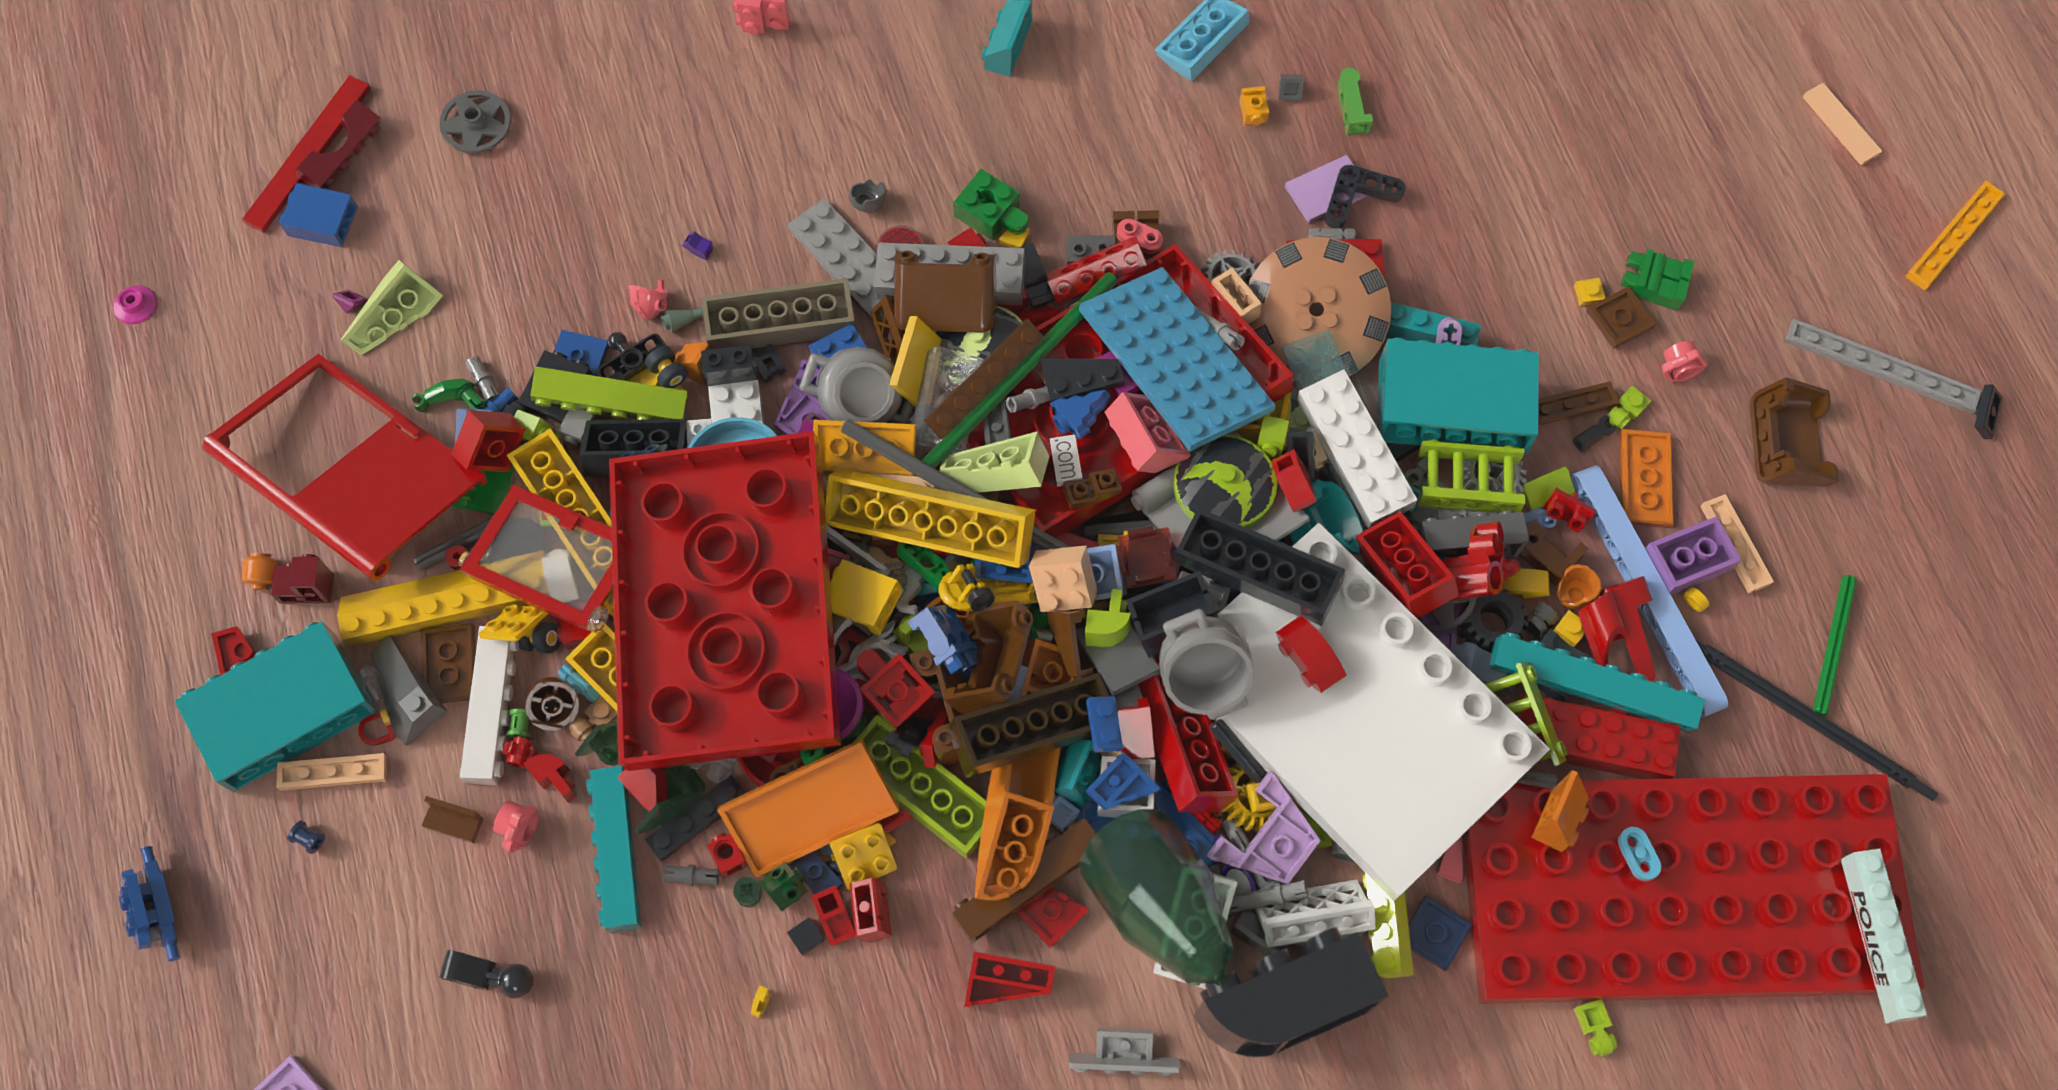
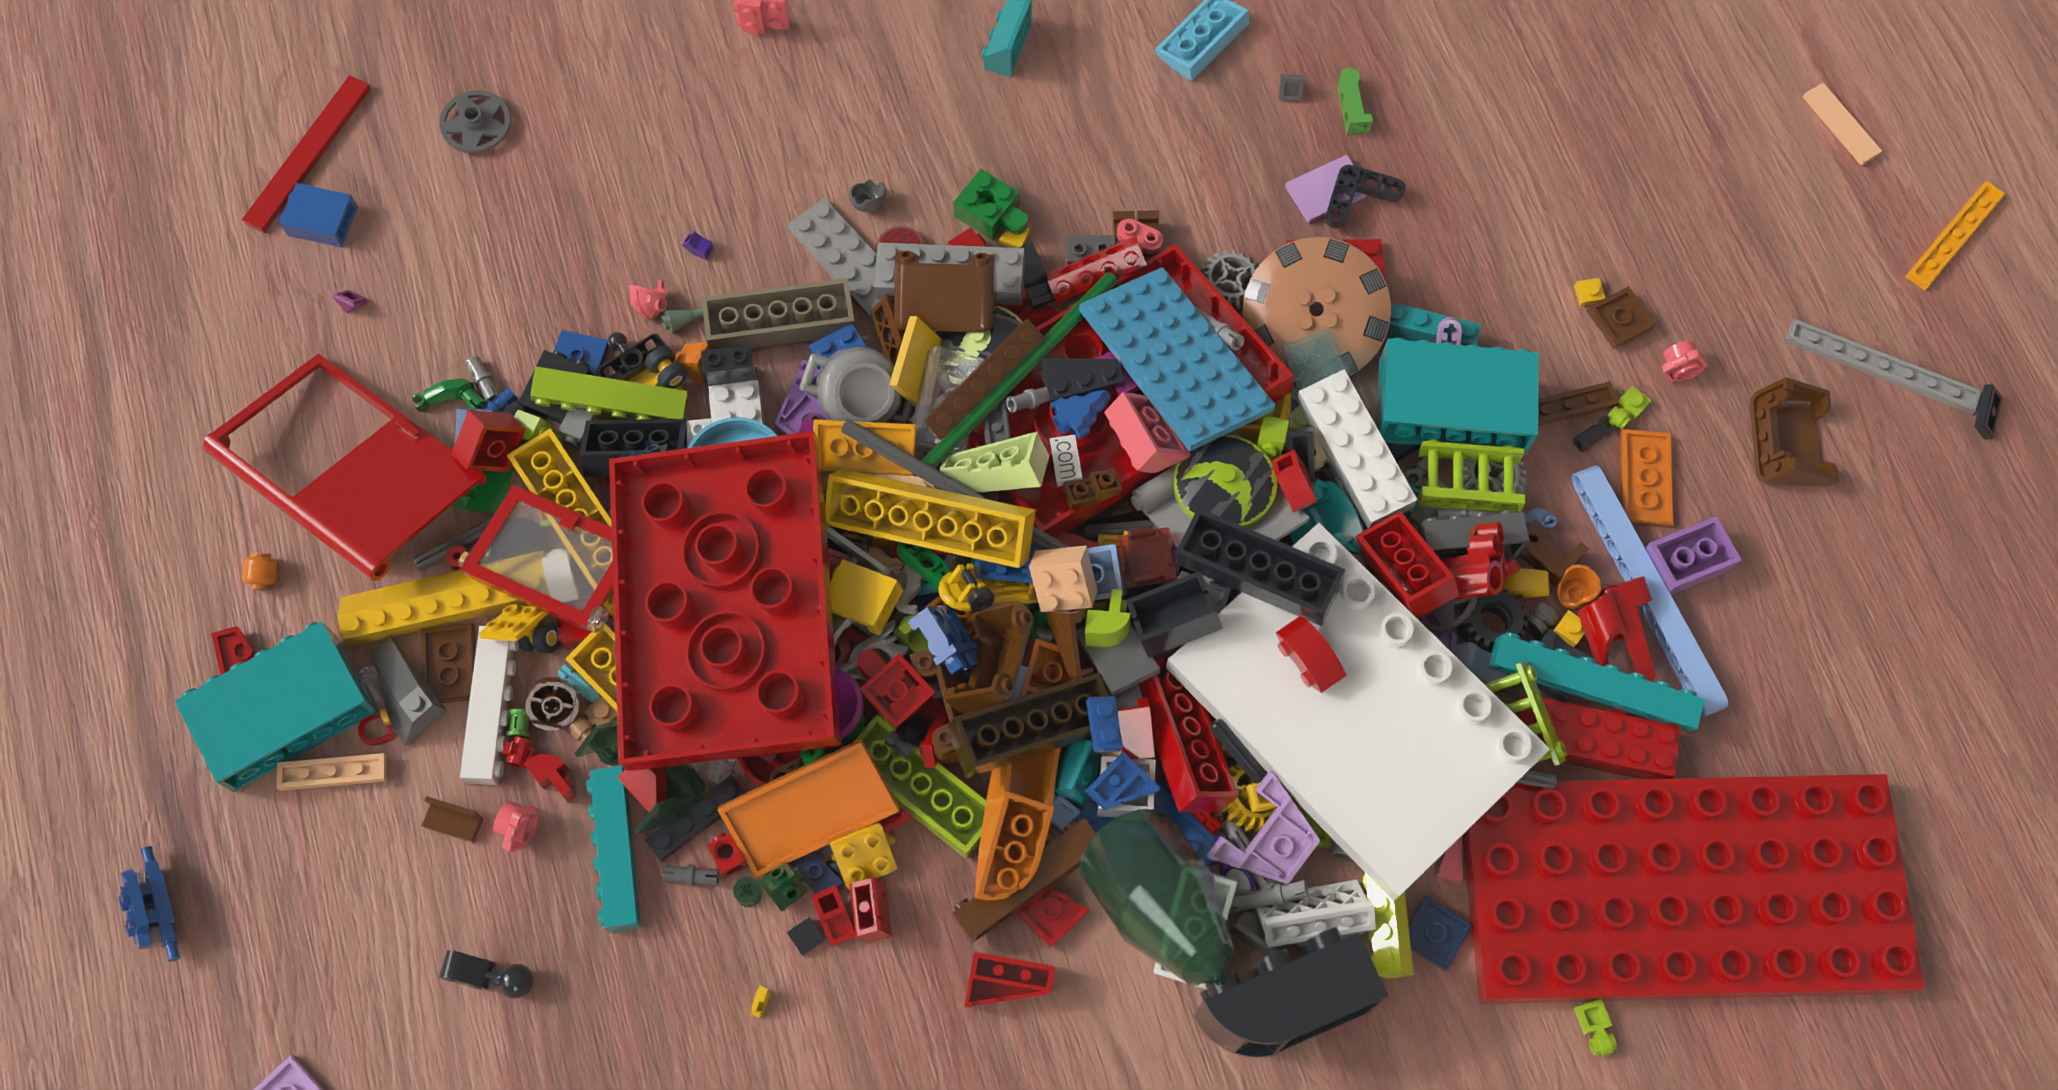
dark pink piece [113,286,157,324] -> none
dark red brick [271,554,334,604] -> none
dark blue bush [287,820,325,854] -> none
dark red arch [296,100,381,190] -> none
yellowish green wedge [341,260,443,355] -> none
black plate [751,344,787,383] -> none
light grey bracket [1068,1028,1180,1076] -> none
light grey piece [1159,609,1254,720] -> none
light nougat brick [1212,268,1261,324] -> none
light orange brick [1239,86,1269,125] -> none
light grey axle [1308,228,1356,240] -> none
lime slope [1522,466,1575,511] -> none
orange slope [1532,770,1589,852] -> none
red hips [1542,487,1596,532] -> none
medium azure plate [1618,827,1661,881] -> none
green hips [1620,249,1695,311] -> none
yellow tile [1683,587,1710,612] -> none
black axle [1695,639,1938,801] -> none
light nougat plate [1700,494,1774,594] -> none
green axle [1813,575,1857,716] -> none
light aqua brick [1841,849,1927,1024] -> none

